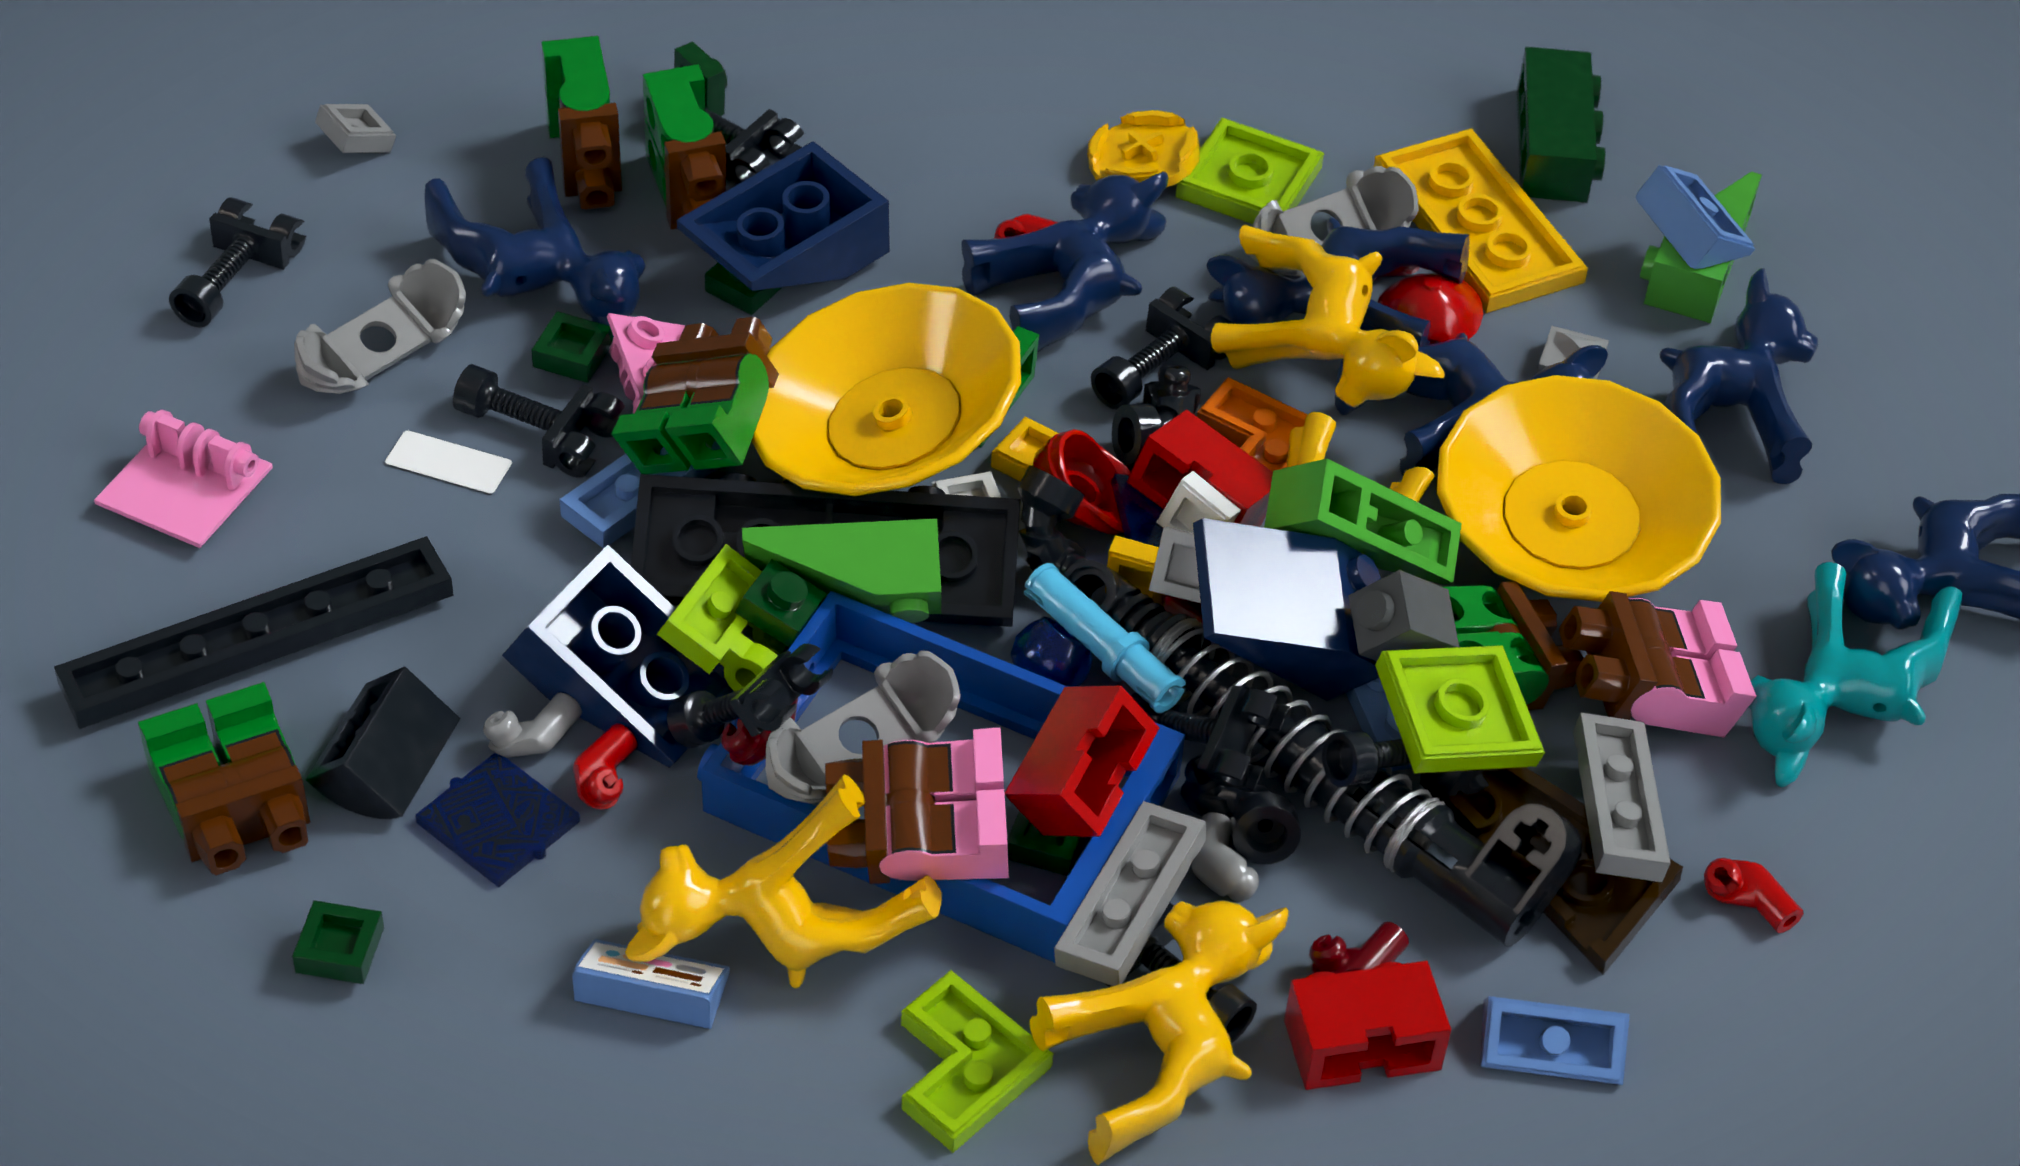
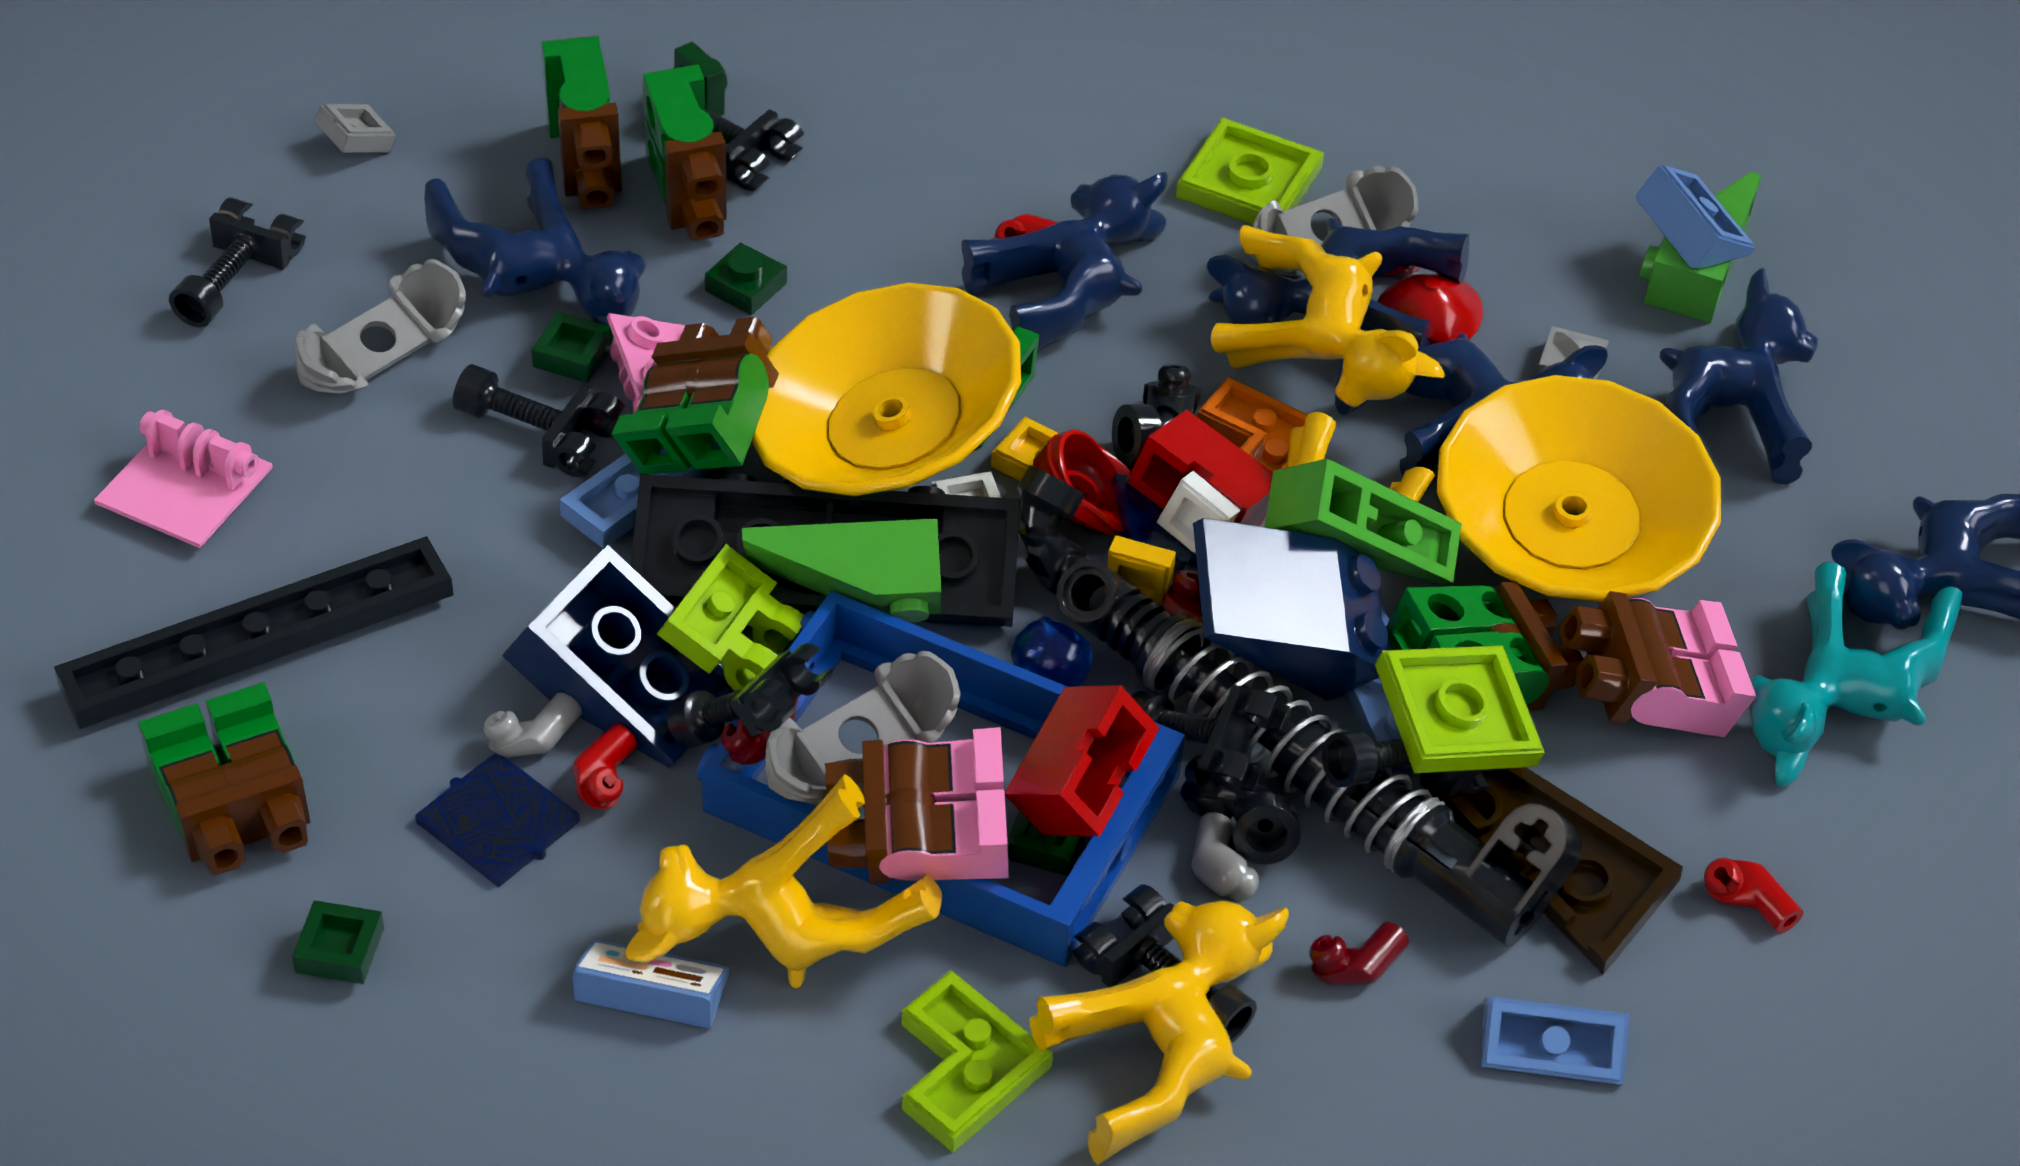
black brick [306,666,461,819] -> none
white sticker [385,431,512,494] -> none
dark blue slope [677,141,890,291] -> none
dark green plate [735,559,827,647] -> none
medium azure pin [1024,563,1186,713] -> none
light grey hinge [1054,801,1207,986] -> none
yellow tile [1087,110,1200,188] -> none
black bar [1091,286,1235,410] -> none
light grey plate [1149,527,1201,603] -> none
red brick [1284,960,1451,1090] -> none
dark grey brick [1348,570,1459,661] -> none
yellow tile [1373,128,1588,313] -> none
dark green brick [1517,47,1606,203] -> none
light grey hinge [1573,712,1671,882] -> none

